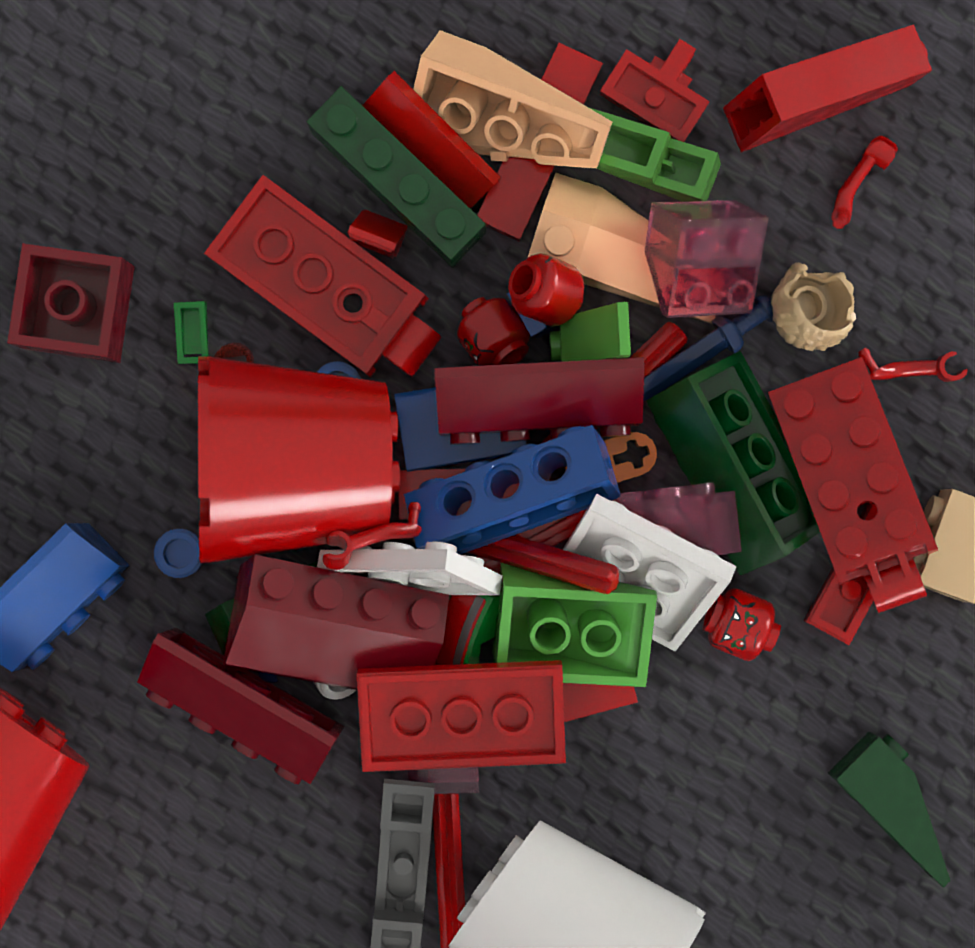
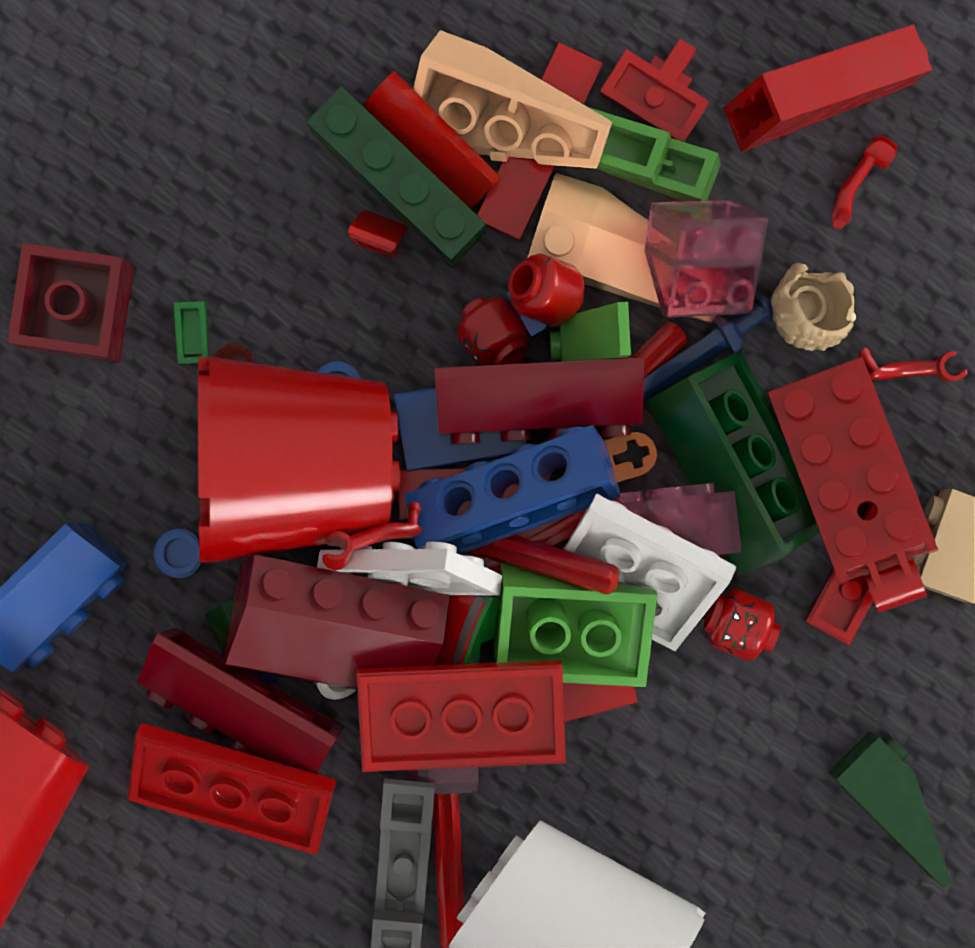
red hinge [204,175,442,378] -> none
none -> red tile [128,723,336,855]

